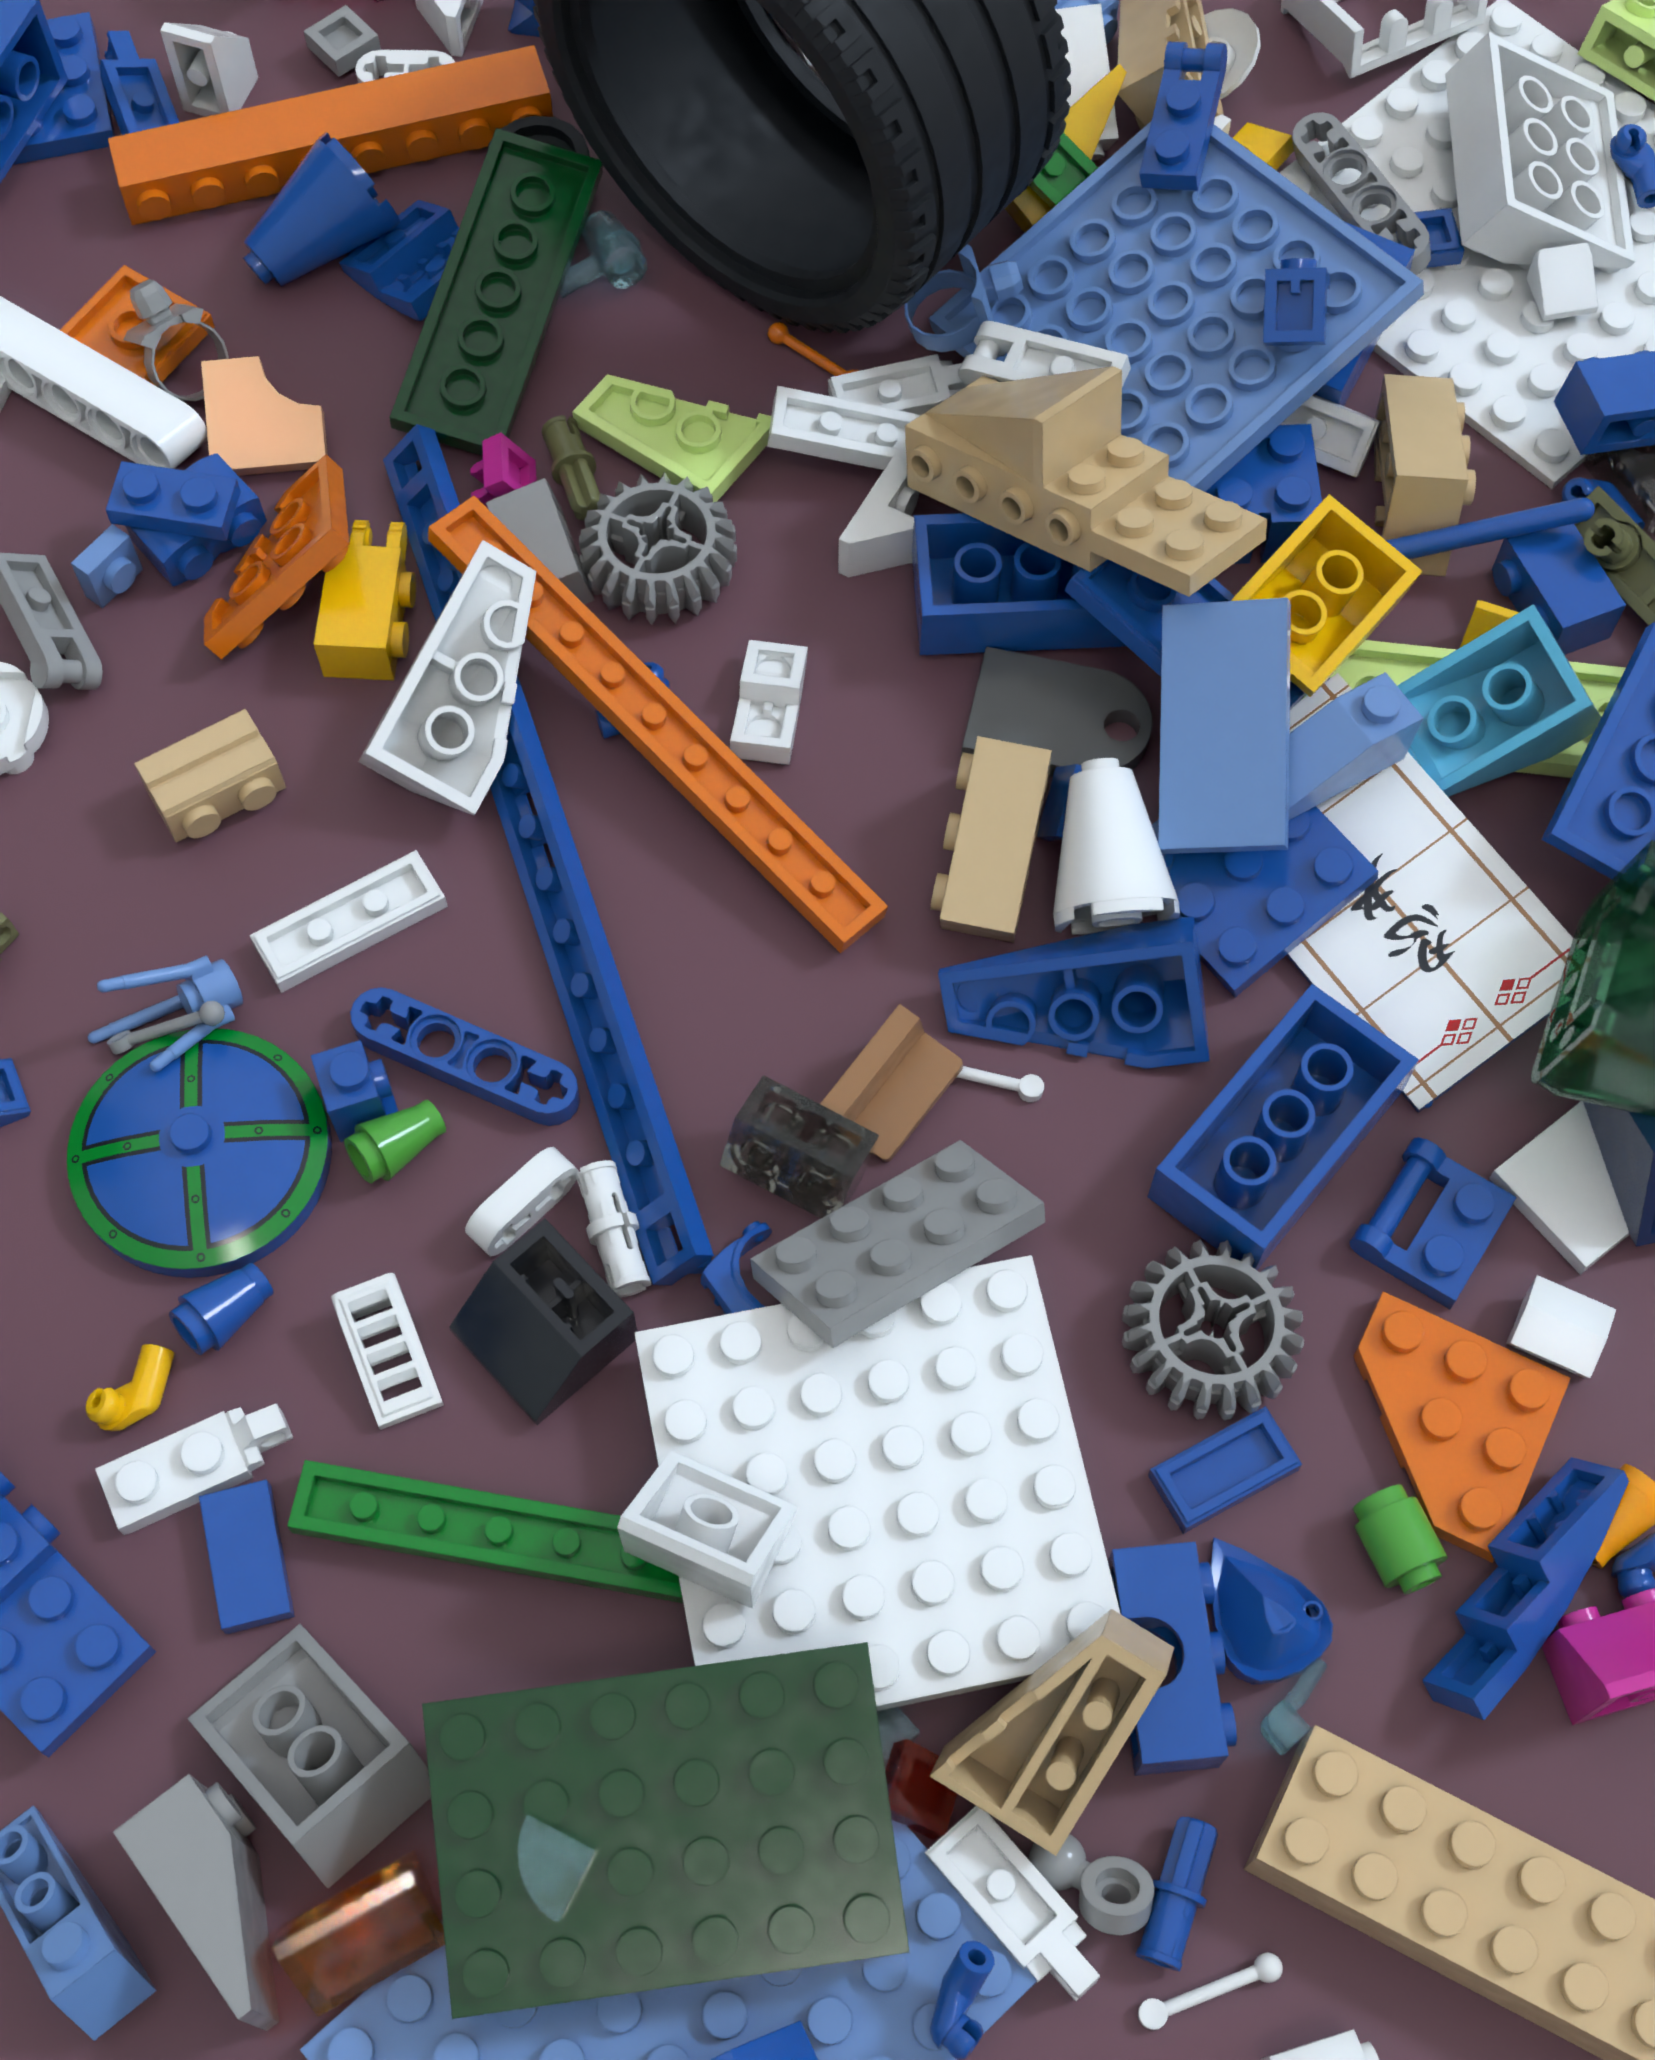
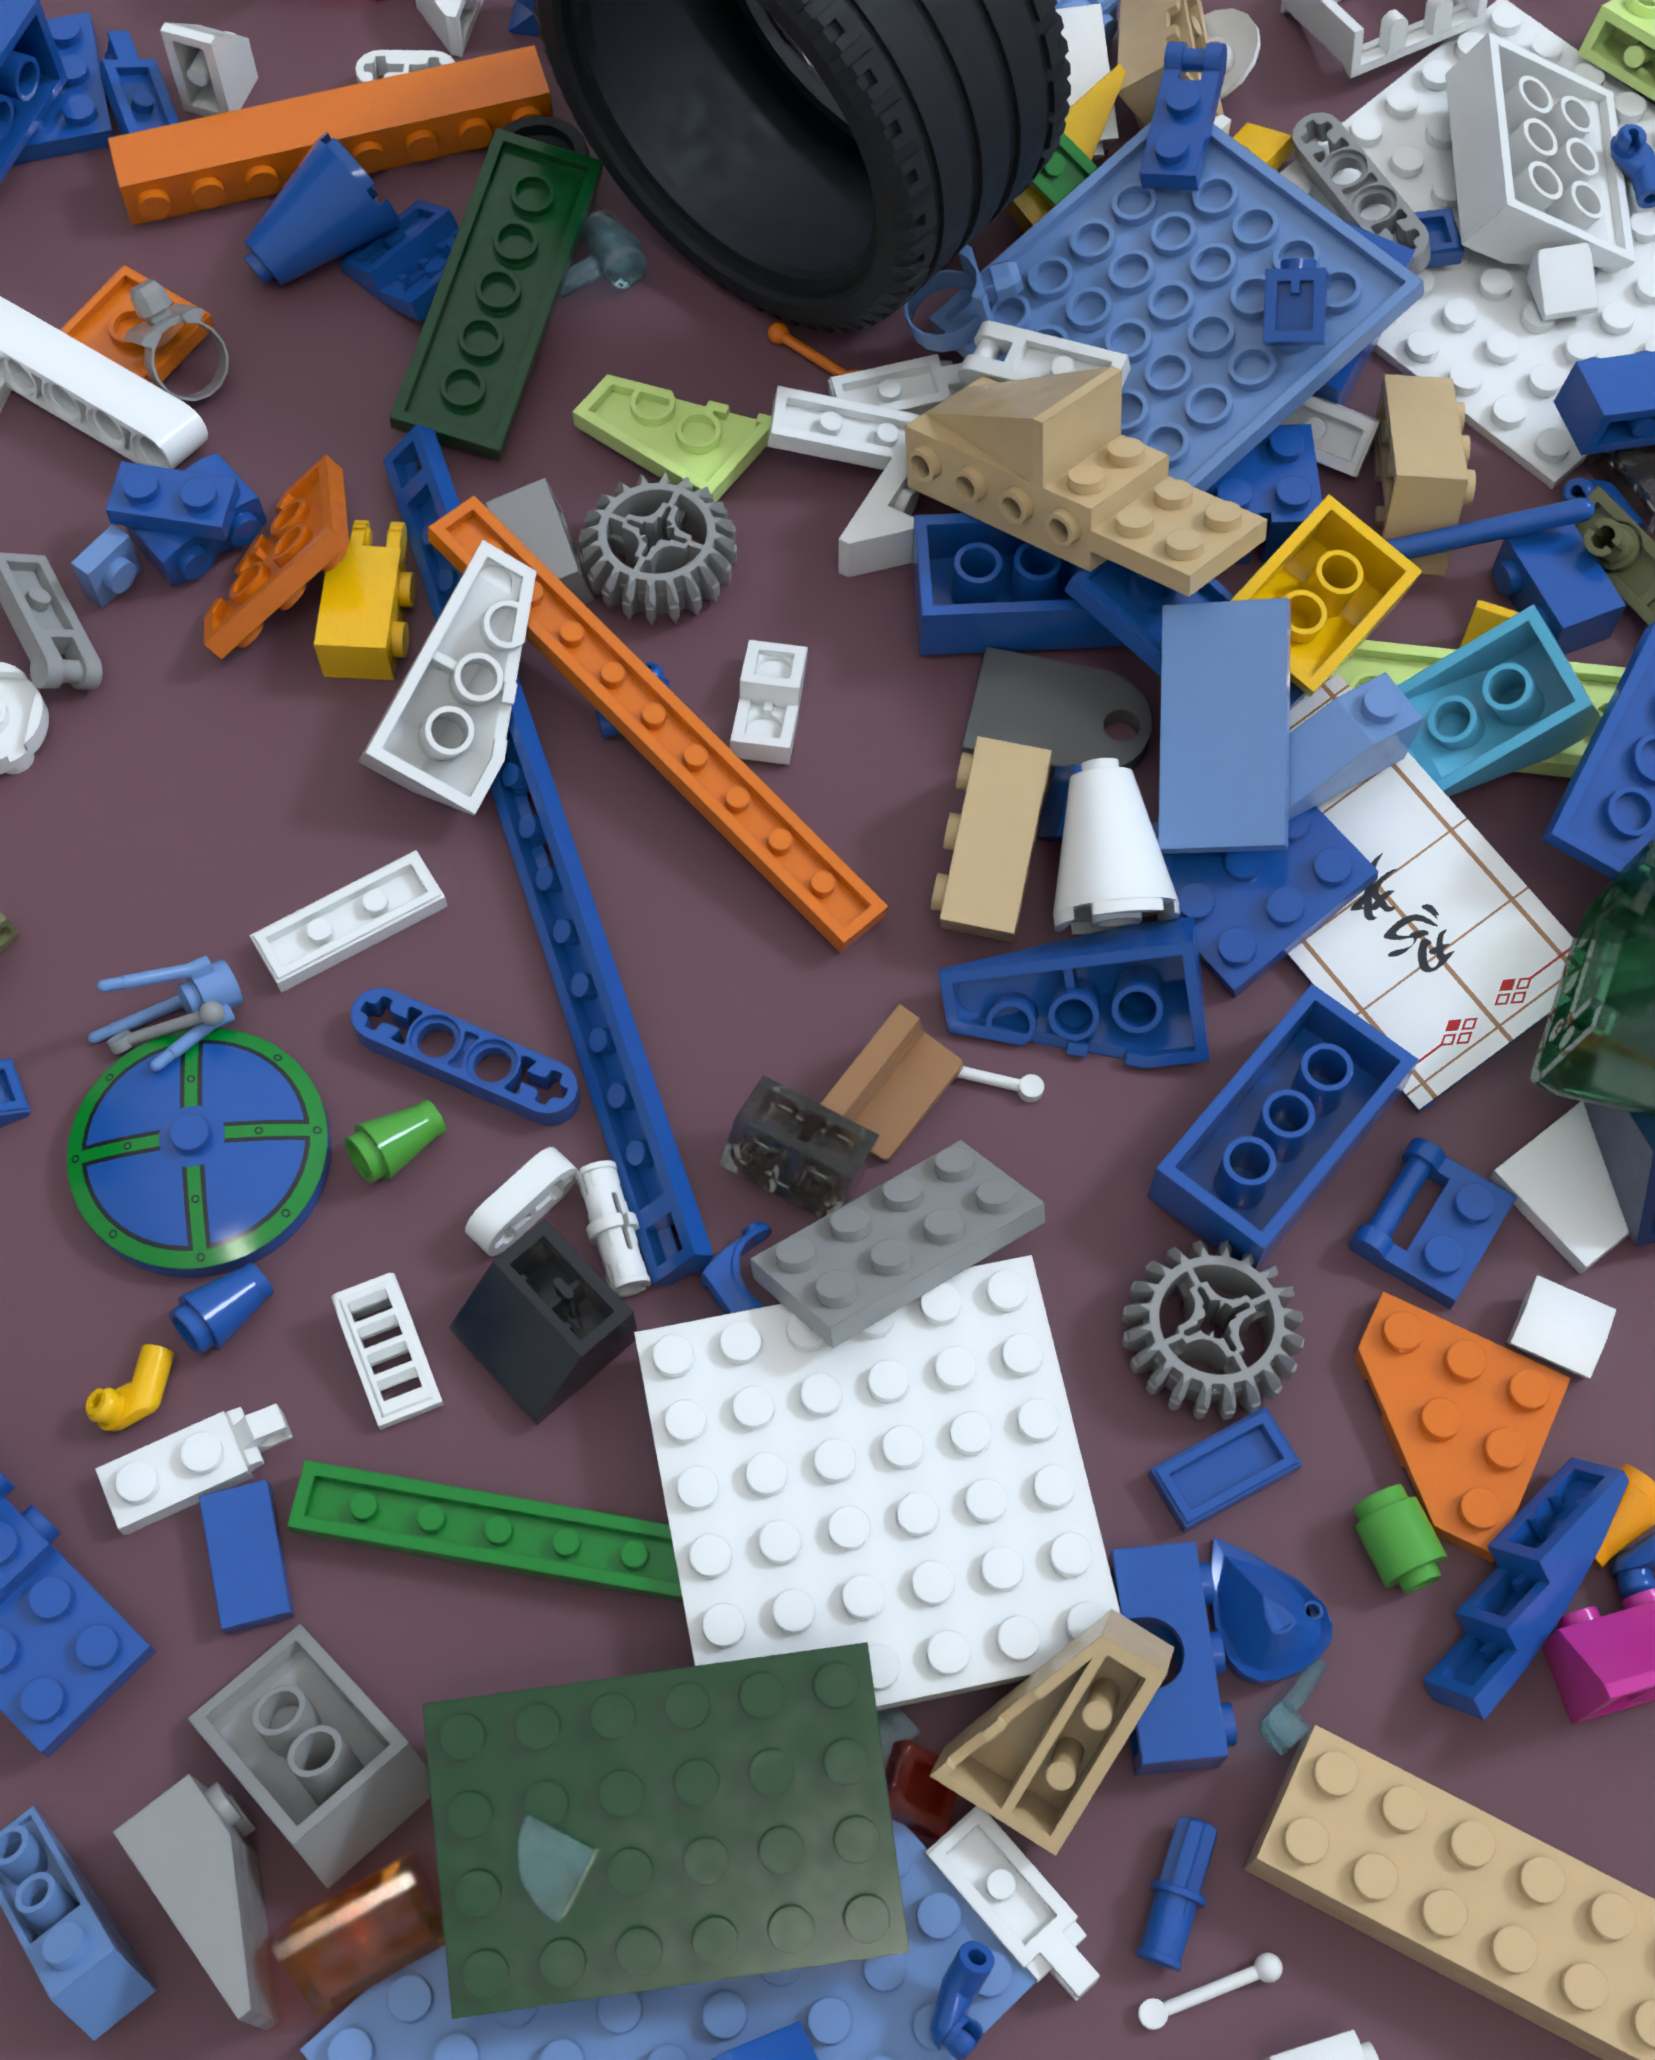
tan brick [134,709,286,843] -> none
light nougat tile [201,356,328,476] -> none
light grey plate [304,5,381,77] -> none
blue brick [310,1040,399,1142] -> none
dark pink tile [470,432,537,509] -> none
olive axle [541,415,600,521] -> none
white slope [617,1451,798,1609] -> none
light grey plate [1029,1834,1154,1935] -> none

